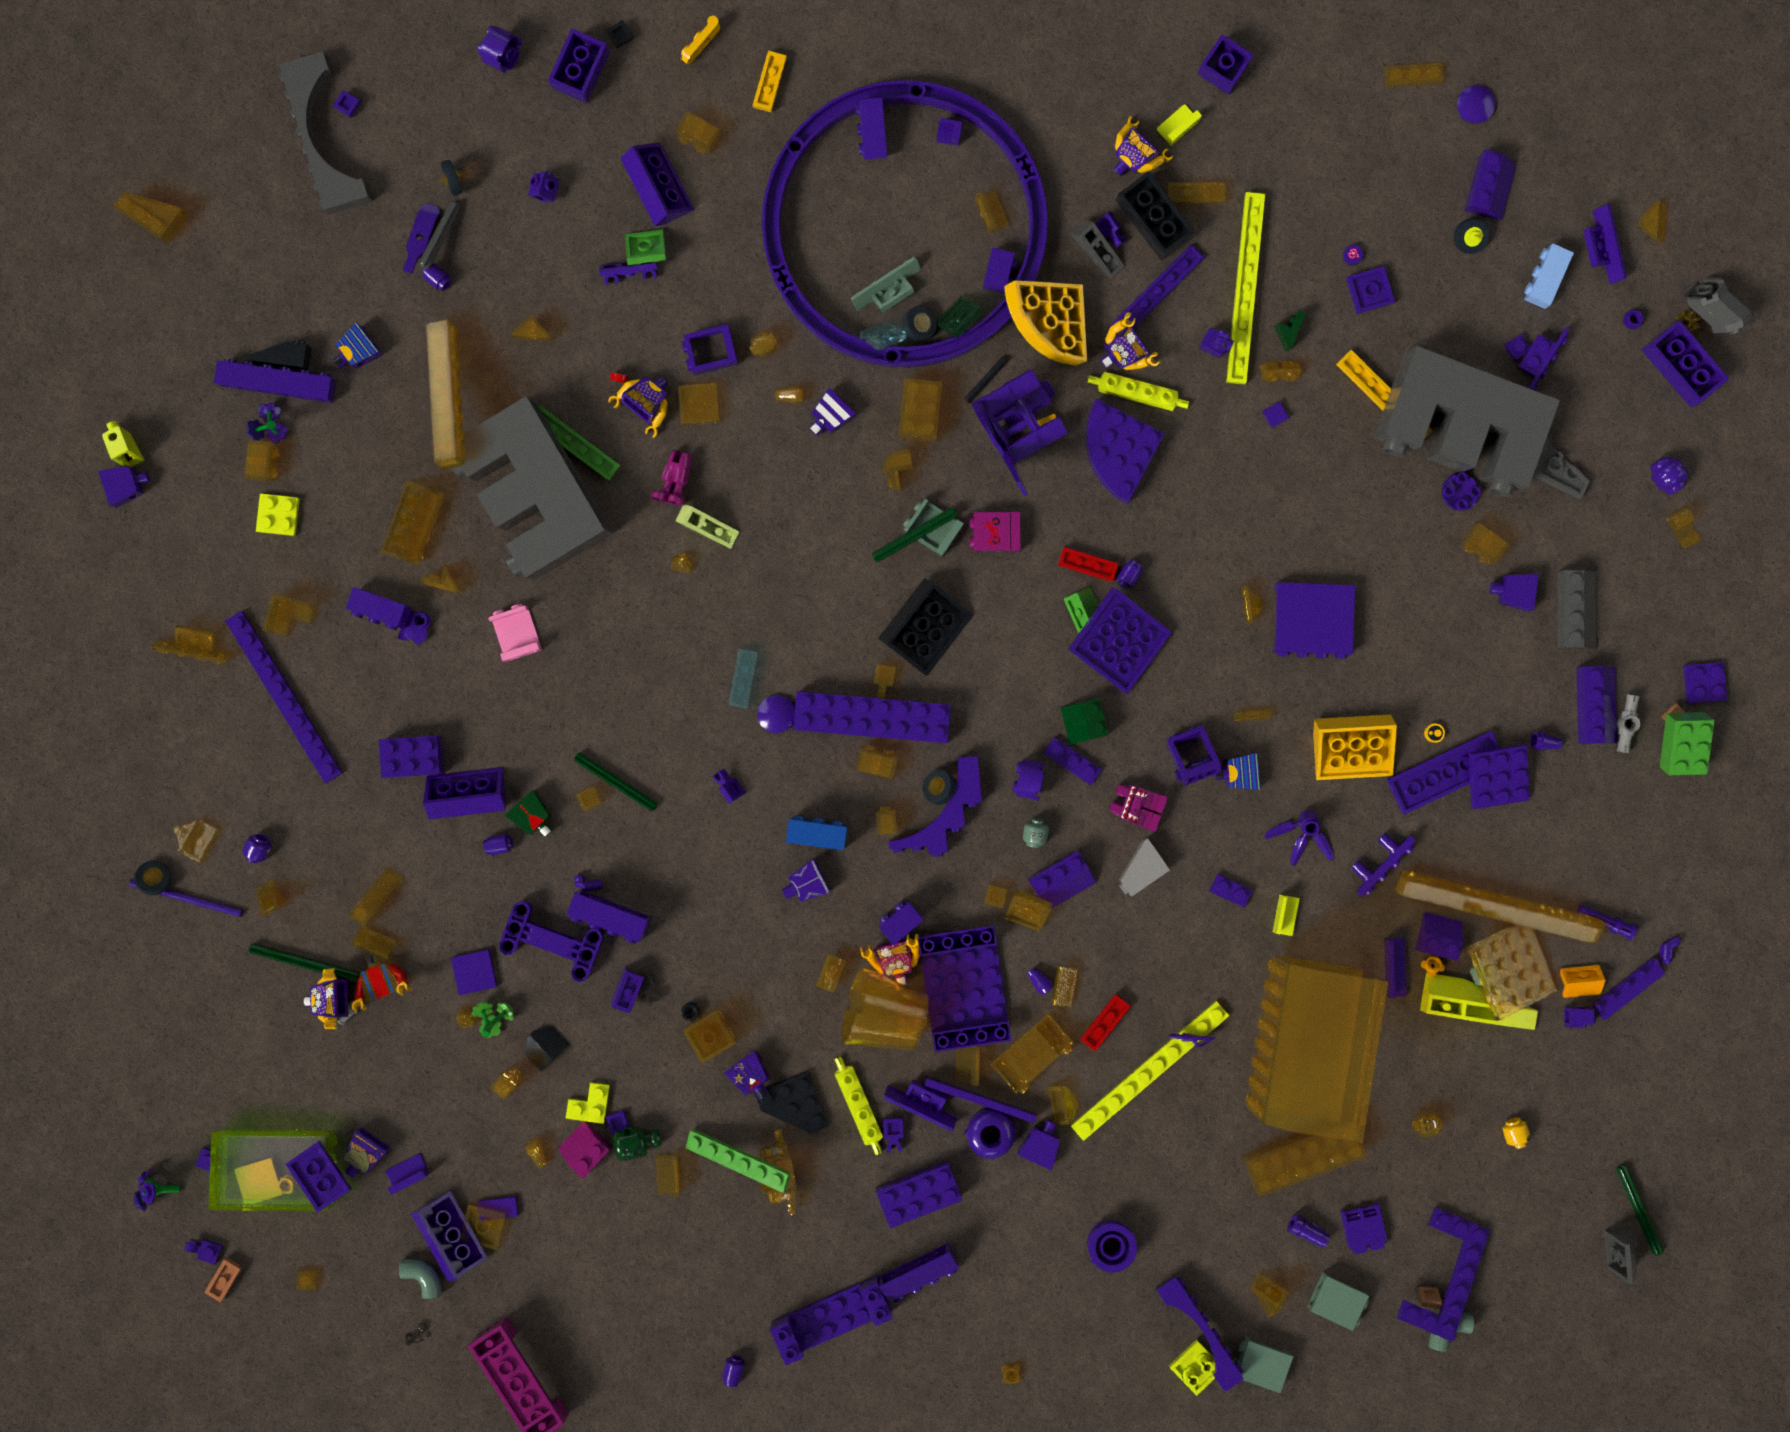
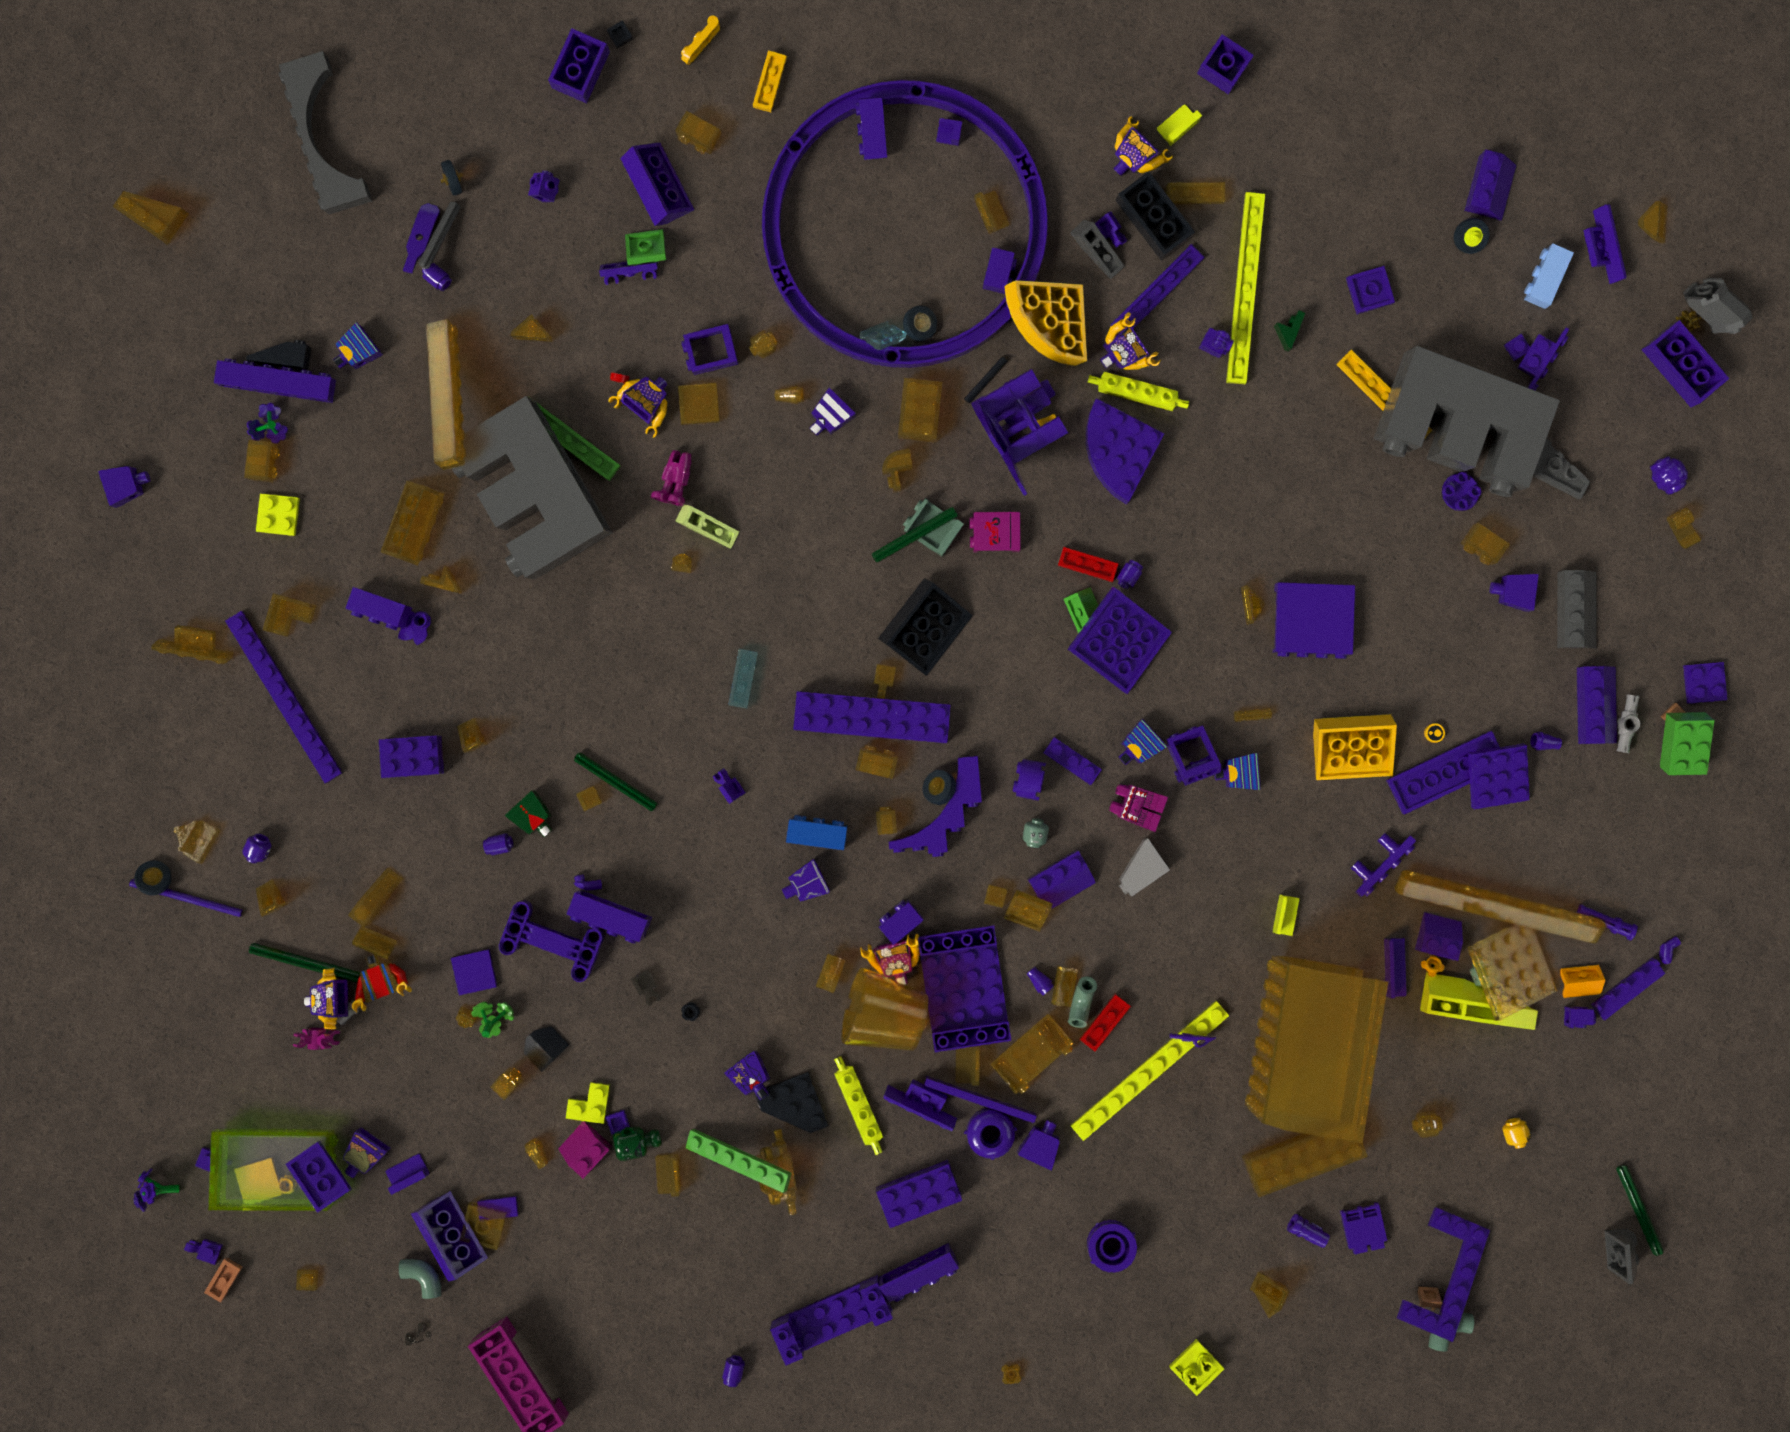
neon yellow torso [102,421,144,467] -> none
dark purple plate [333,90,361,118] -> none
dark purple slope [423,767,506,819] -> none
dark purple brick [478,25,522,73] -> none
bright pink panel [488,604,542,662] -> none
dark purple panel [611,967,644,1013] -> none
clear yellow brick [682,1008,737,1064] -> none
dark purple dish [758,695,795,733] -> none
sand green bracket [851,257,921,313] -> none
dark purple plate [883,1117,903,1152] -> none
clear green plate [937,296,984,339] -> none
clear yellow slope [1047,1086,1079,1125] -> none
dark green slope [1060,698,1109,745] -> none
dark purple arch [1156,1275,1244,1392] -> none
dark purple plate [1209,874,1252,908] -> none
sand green panel [1234,1336,1293,1393] -> none
clear yellow hinge [1260,361,1302,382] -> none
dark purple tile [1262,402,1289,428] -> none
dark purple plant [1264,810,1334,866] -> none
sand green panel [1307,1271,1369,1331] -> none
dark purple tile [1343,245,1363,265] -> none
clear yellow plate [1384,63,1444,88] -> none
dark purple dish [1457,85,1495,123] -> none
dark purple plate [1623,310,1643,329] -> none
none -> magenta pin [293,1028,340,1050]
none -> clear yellow slope [457,718,487,753]
none -> sand green cylinder [1068,976,1097,1028]
none -> torso [1119,719,1167,765]

